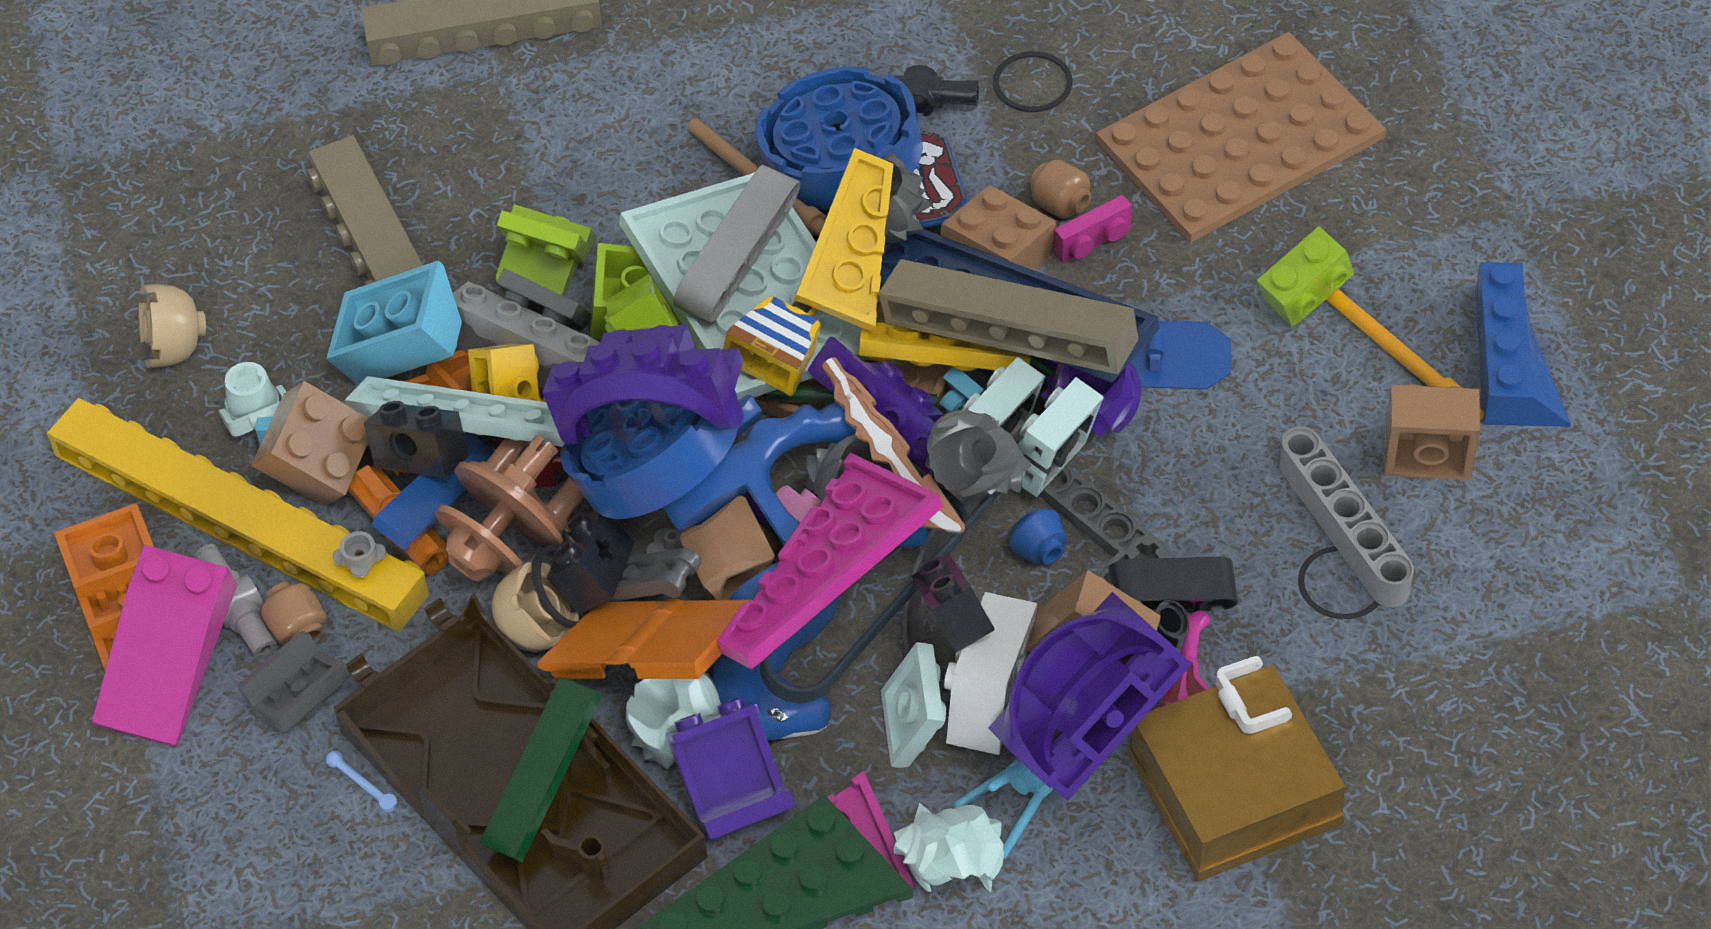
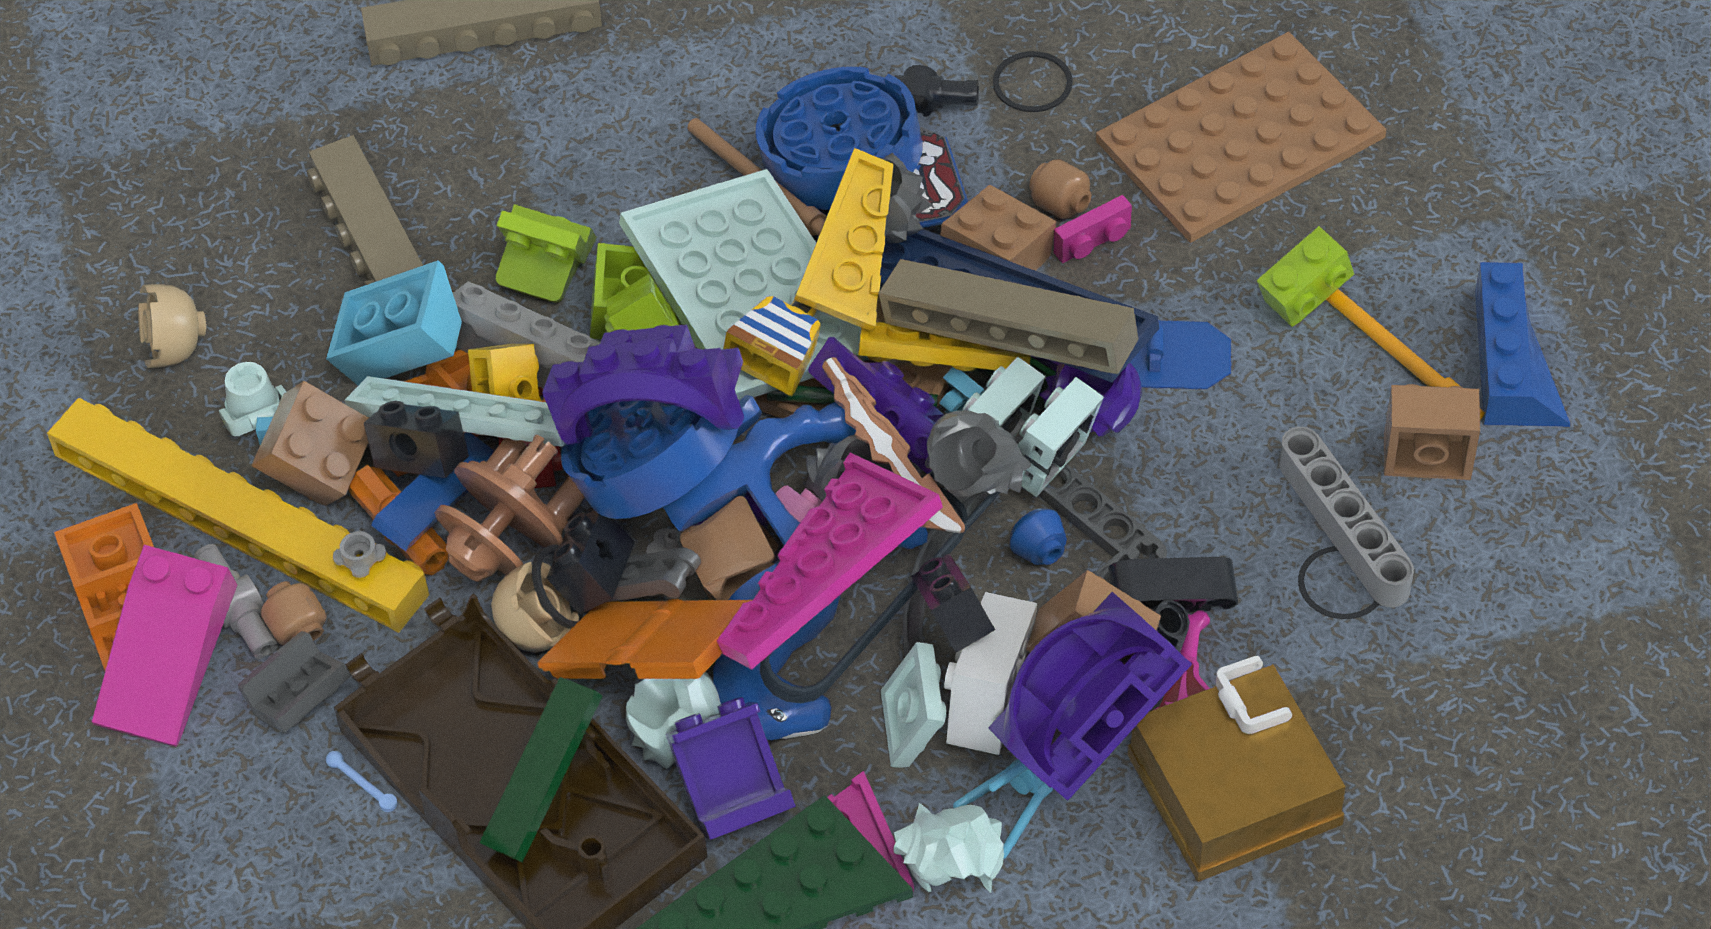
dark grey plate [497,268,591,329] -> none
light grey beam [673,165,801,323] -> none

